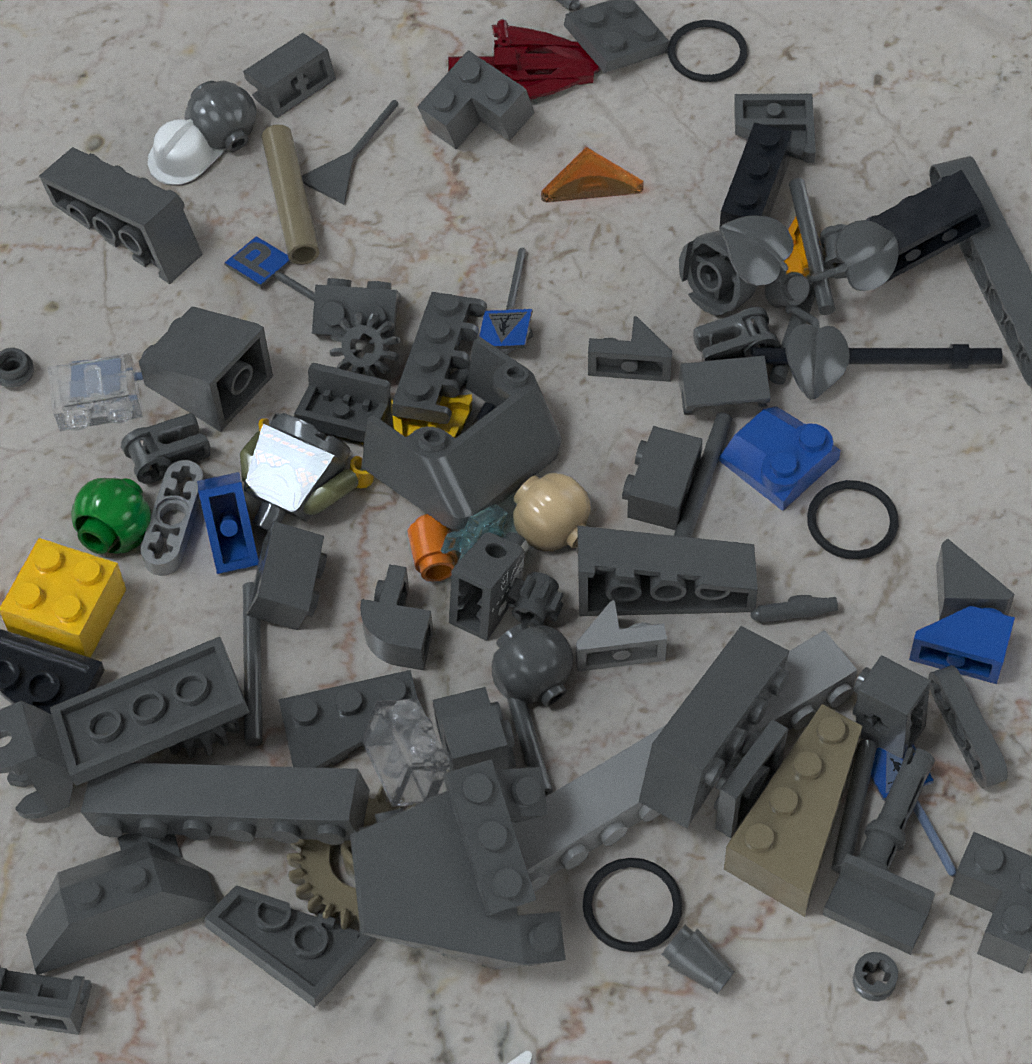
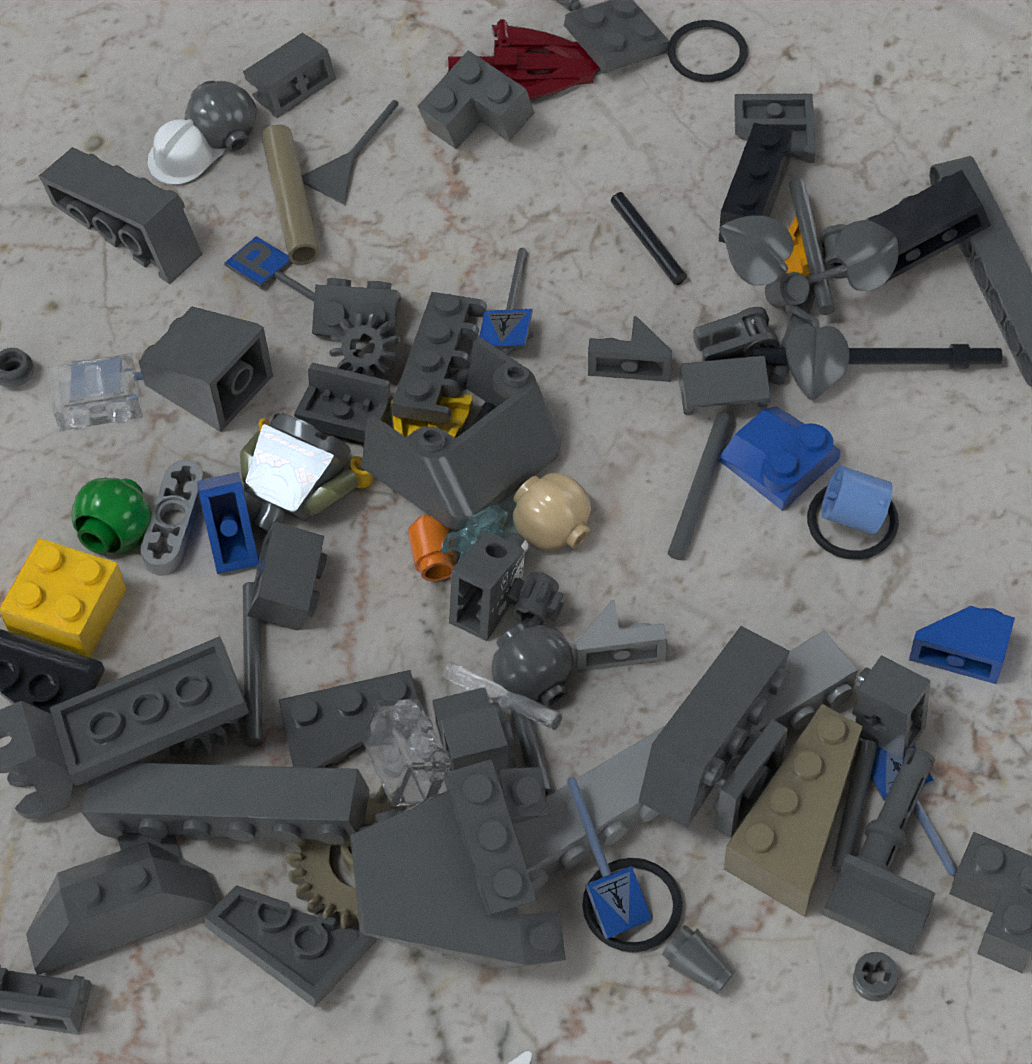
dark grey piece [121,413,211,484] -> none
dark grey brick [360,564,434,671] -> none
clear orange tile [541,147,644,203] -> none
dark grey wedge [577,525,758,616] -> none
dark grey brick [622,426,703,530] -> none
dark grey cylinder [679,230,757,315] -> none
dark grey piece [750,595,838,623] -> none
dark grey beam [928,665,1008,789] -> none
dark grey slope [936,539,1015,620] -> none
none -> clear bar [443,662,562,730]
none -> piece [567,777,652,939]
none -> black bar [610,192,687,285]
none -> medium blue piece [821,465,893,535]

